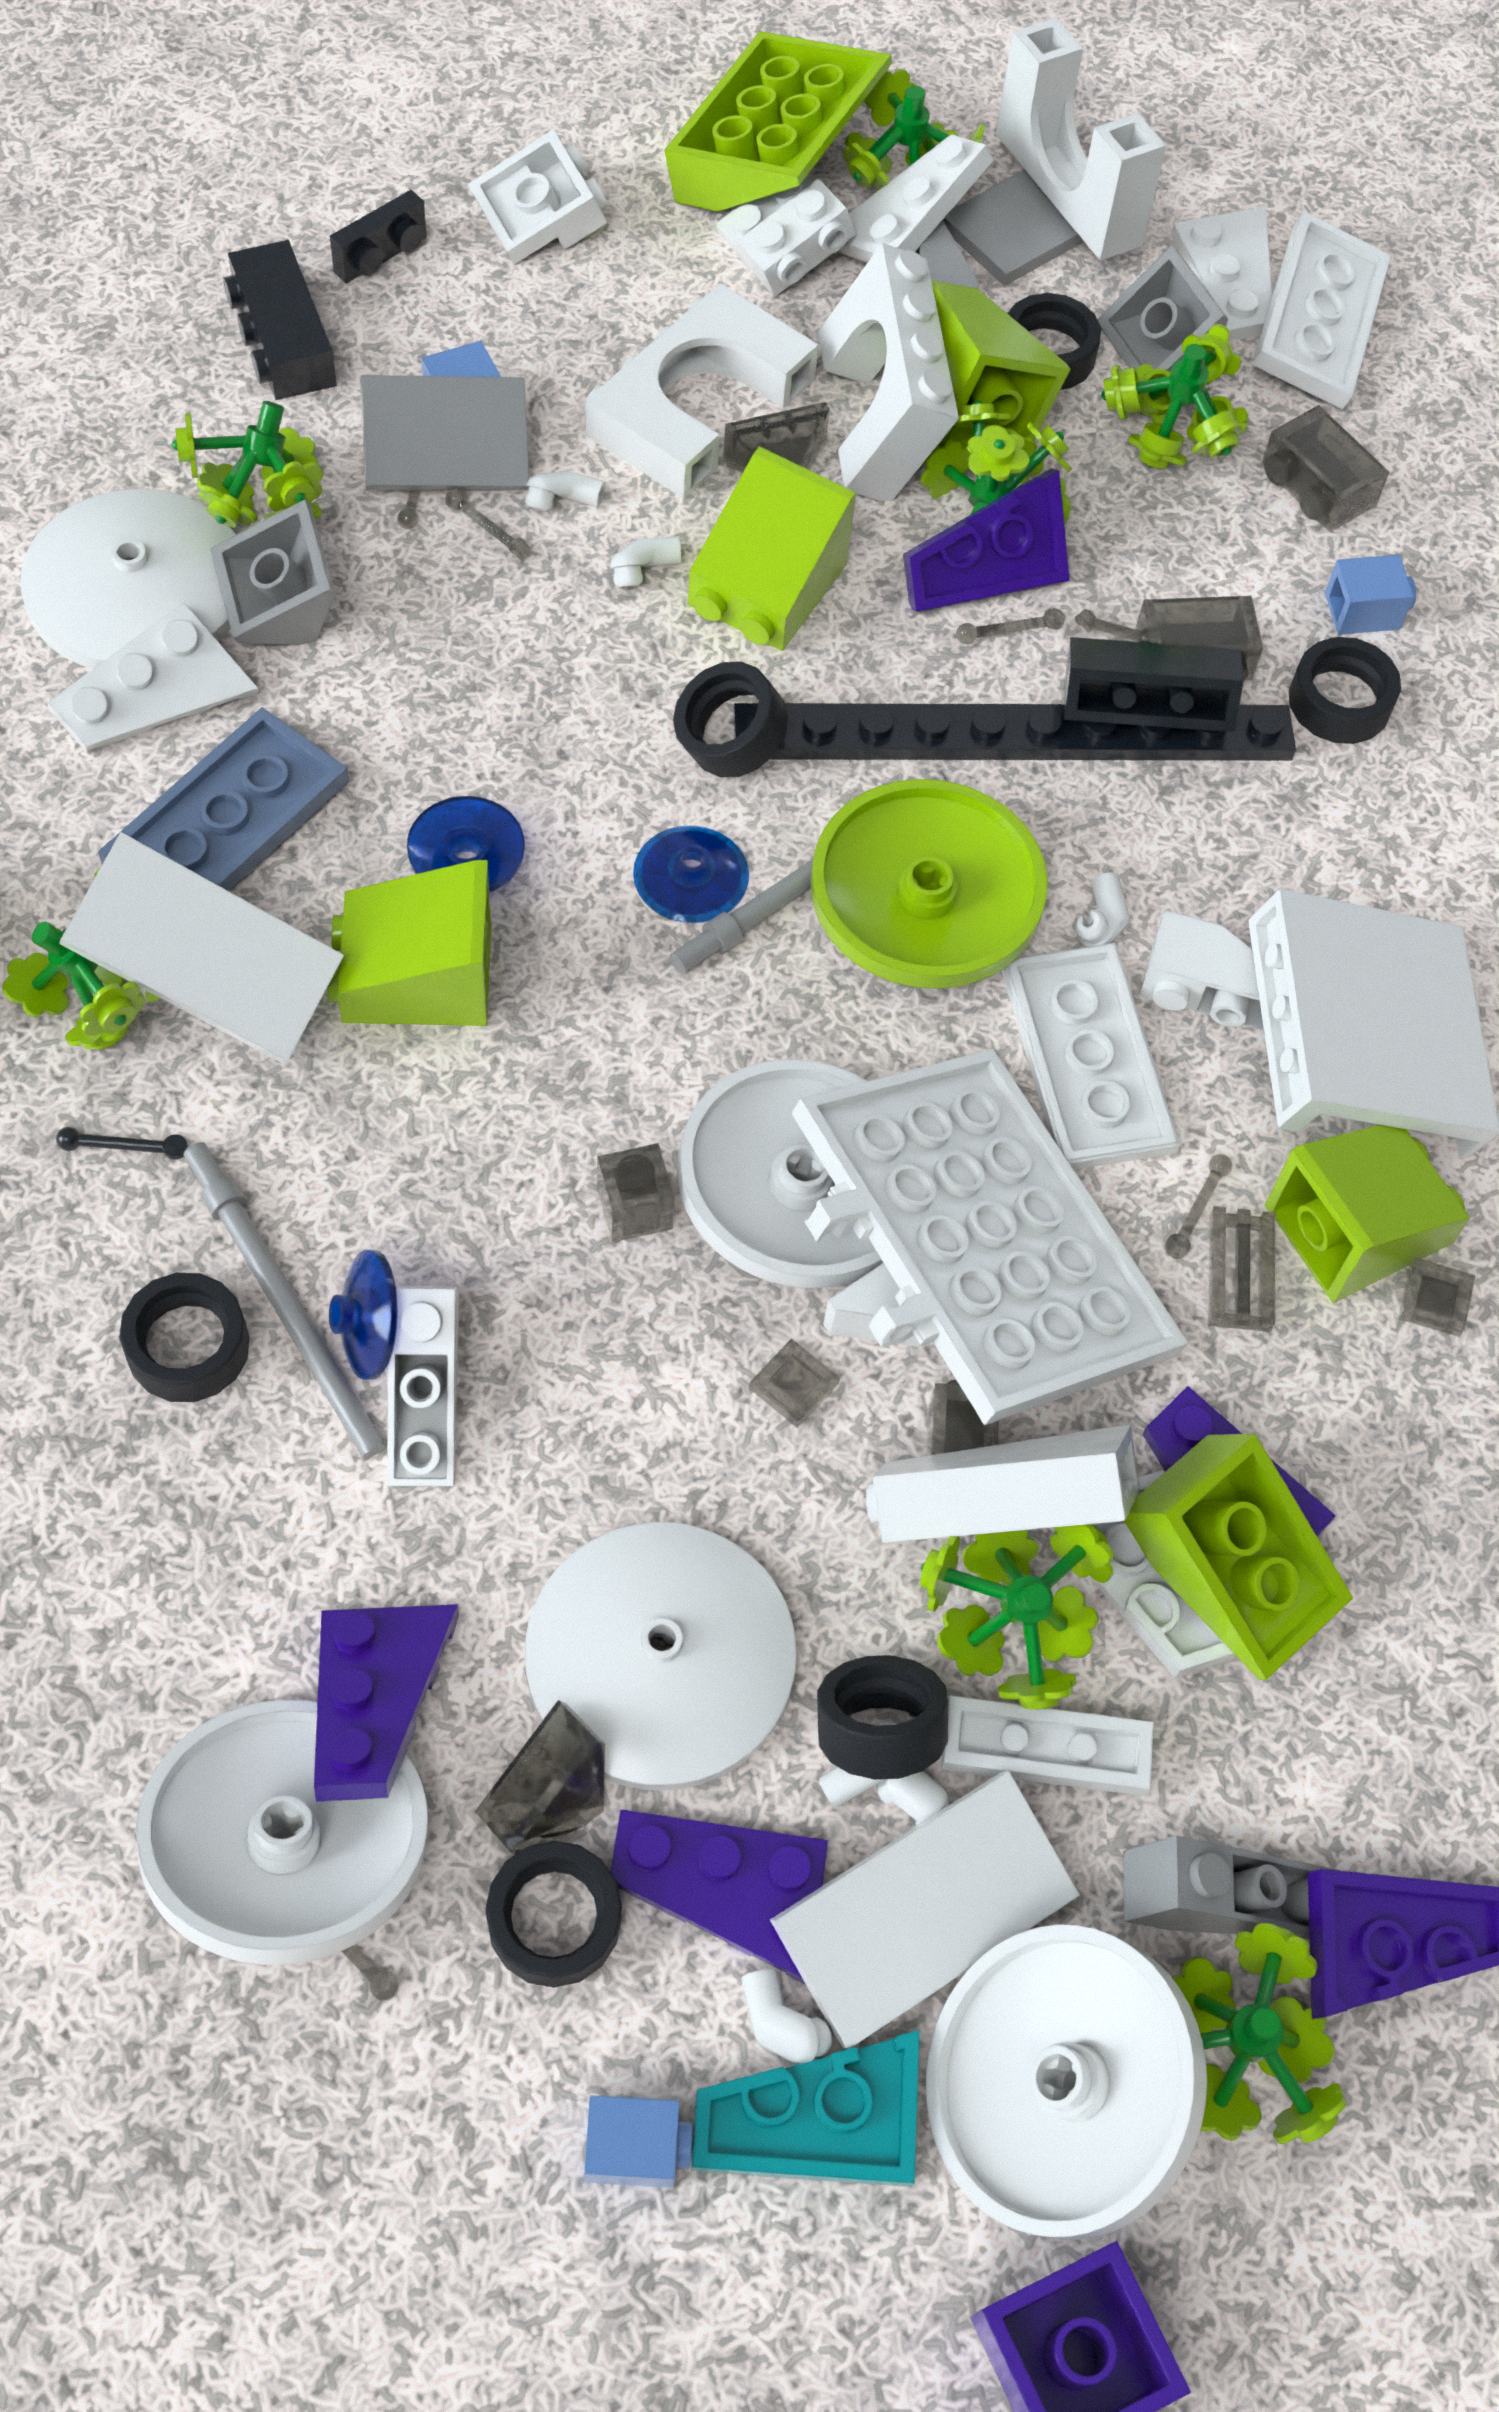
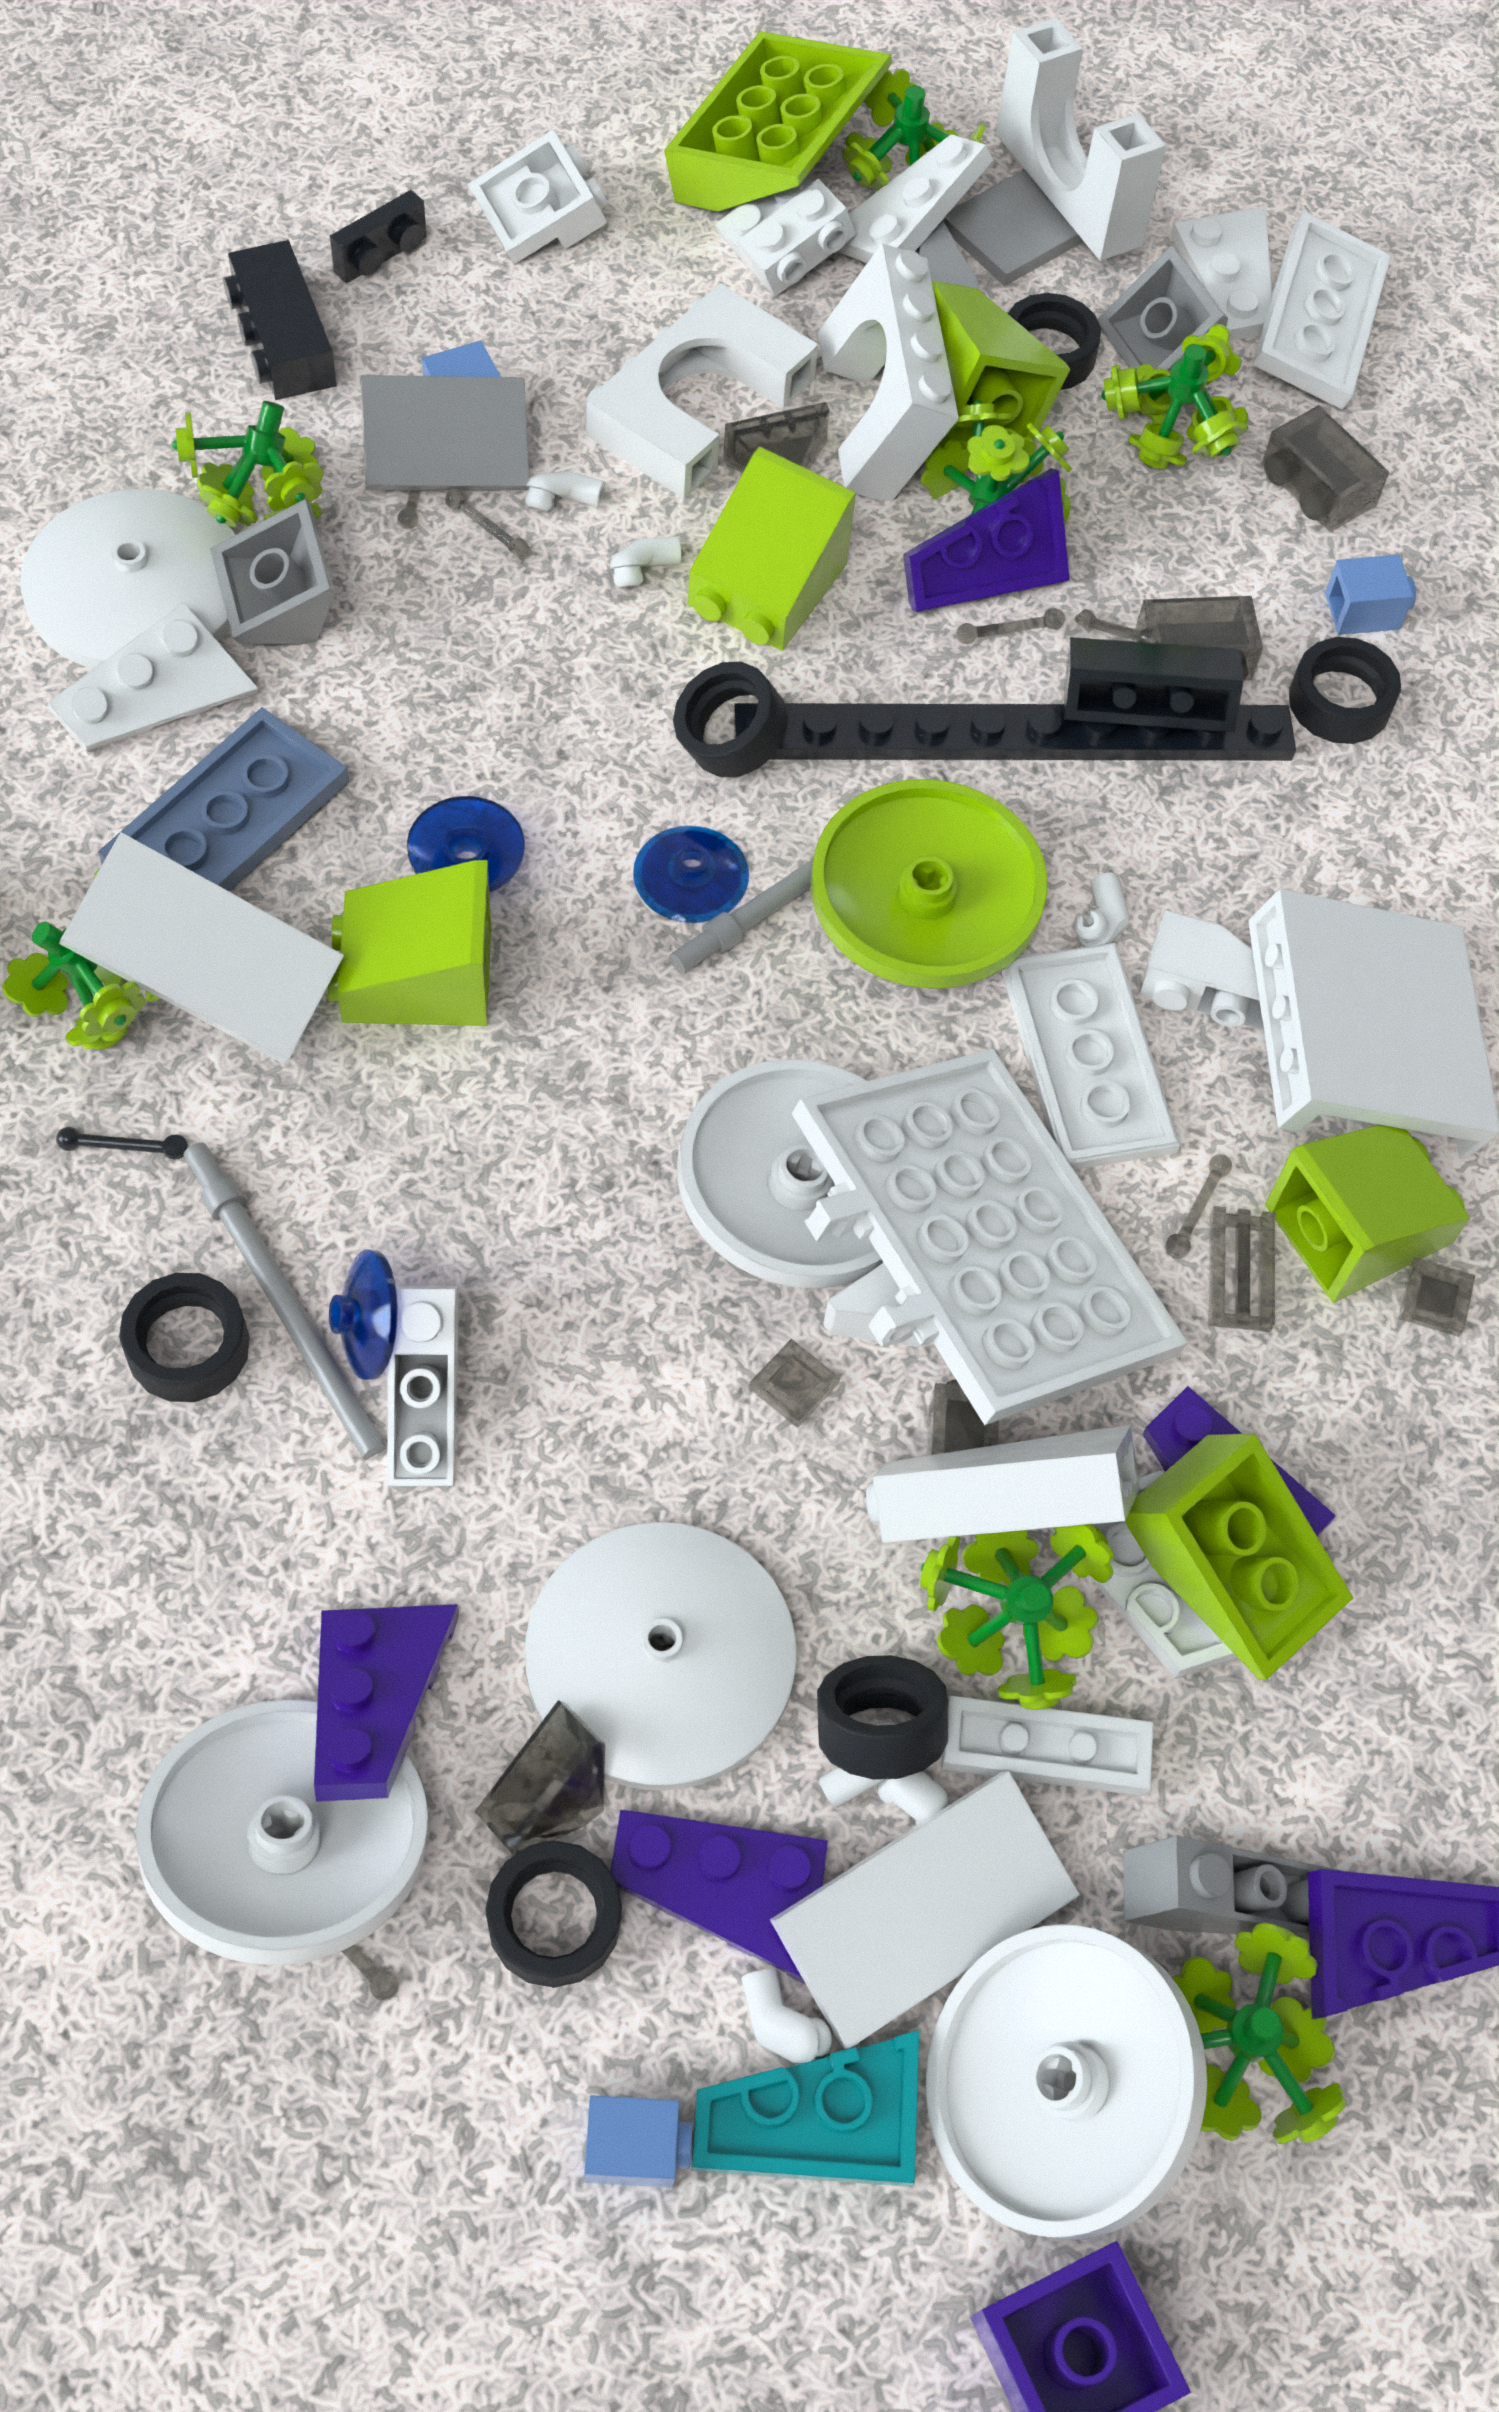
clear smoke brick [597,1143,675,1243] -> none

